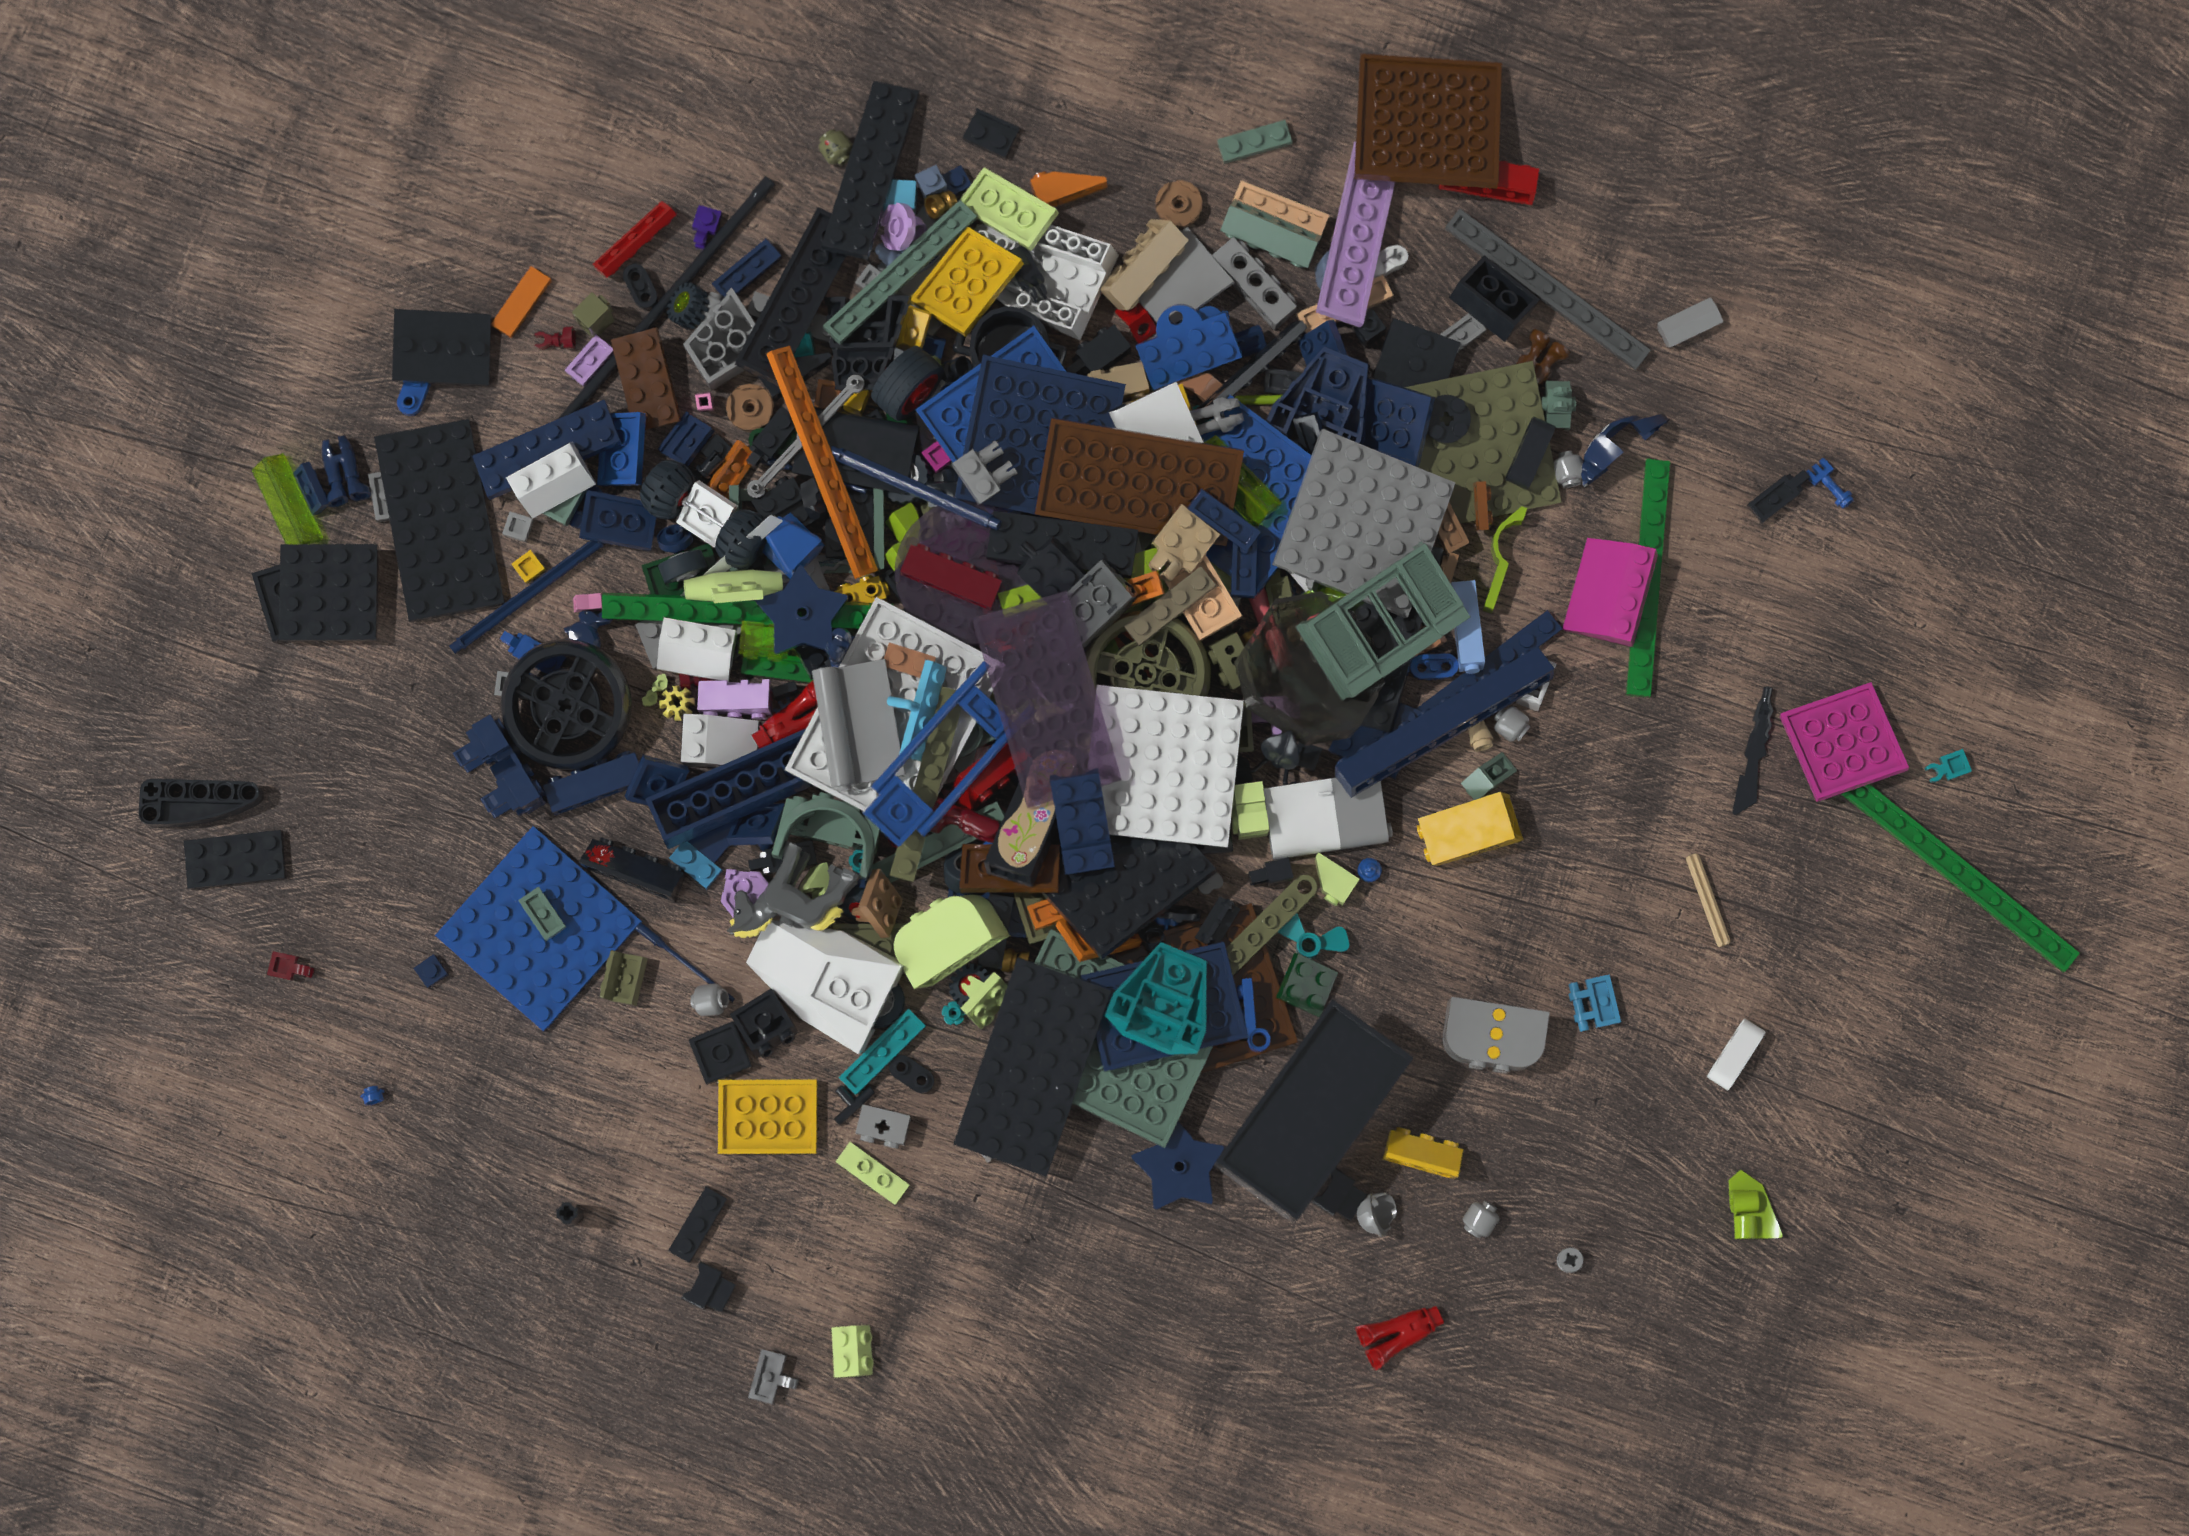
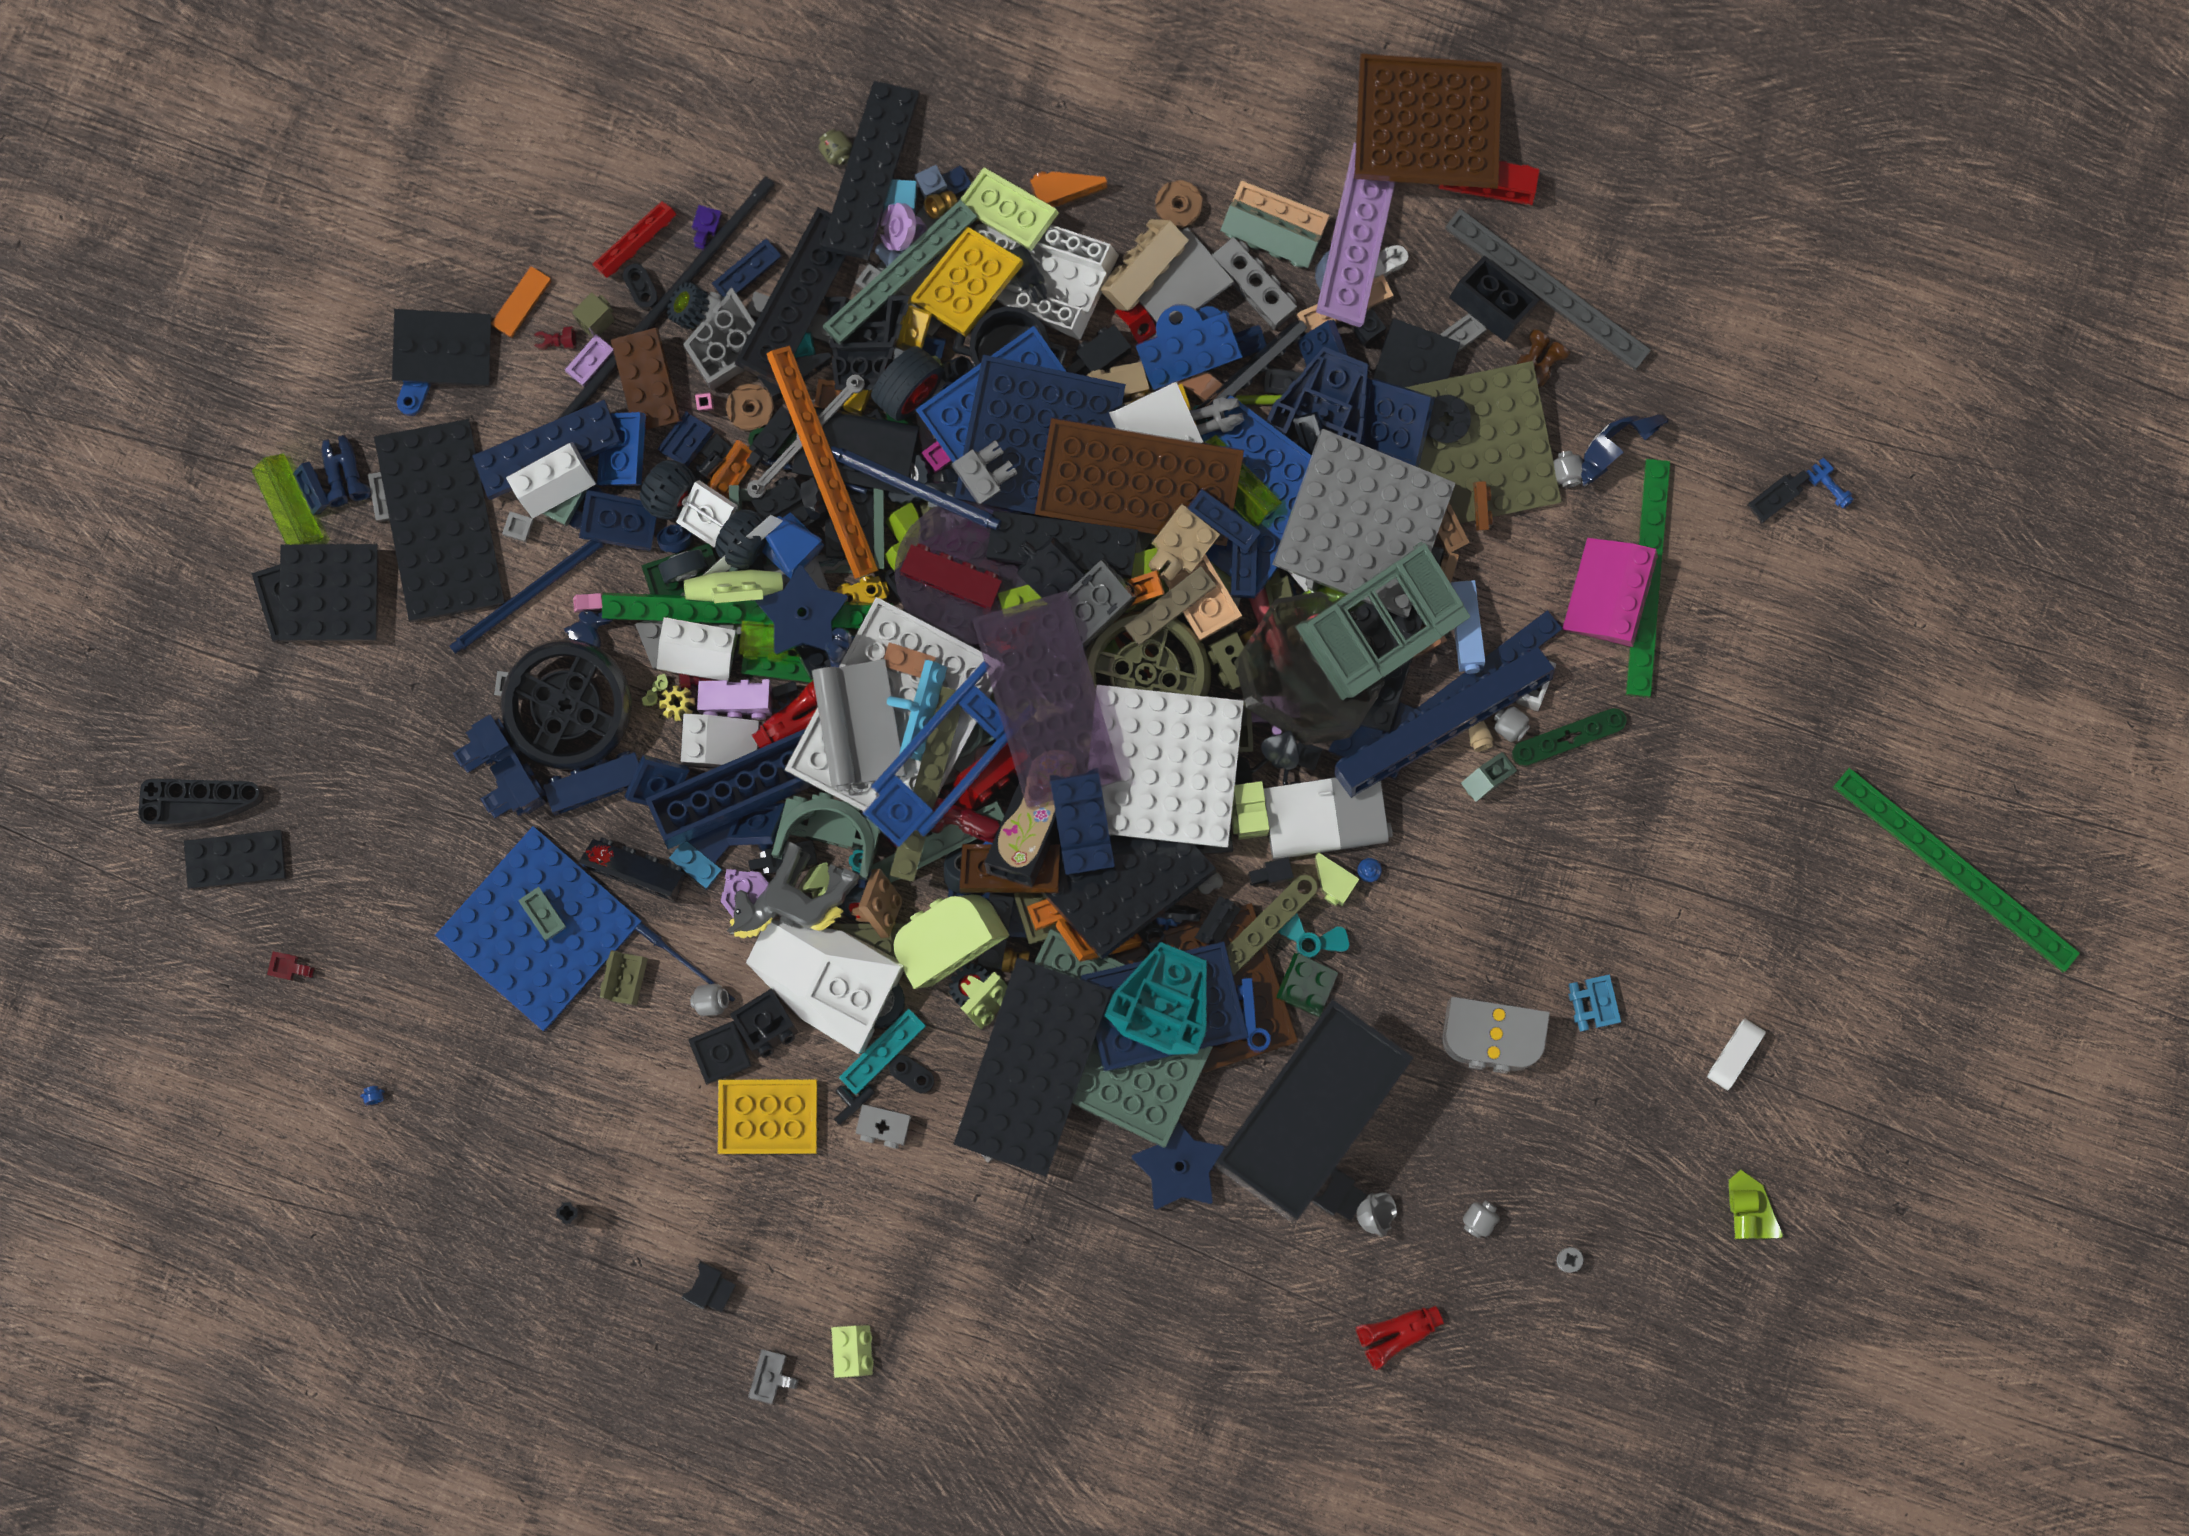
dark blue plate [413,954,449,989] -> none
blue hinge [500,631,567,675] -> none
yellow plate [511,550,546,584] -> none
black plate [668,1187,728,1263] -> none
yellowish green plate [836,1142,910,1205] -> none
teal plate [942,1001,966,1025] -> none
black plate [962,108,1020,160] -> none
sand green plate [1217,120,1292,164] -> none
yellow slope [1382,1127,1463,1179] -> none
blue plate [1410,653,1459,680] -> none
yellow slope [1417,792,1524,866] -> none
lime piece [1482,506,1527,614] -> none
black beam [1505,416,1556,490] -> none
sand green hinge [1541,381,1576,430] -> none
light grey piece [1658,297,1723,347] -> none
tan axle [1686,853,1730,947] -> none
black sword [1732,687,1773,815] -> none
dark pink plate [1780,682,1909,802] -> none
teal plate [1924,749,1972,783] -> none
none -> dark green piece [1511,708,1627,767]

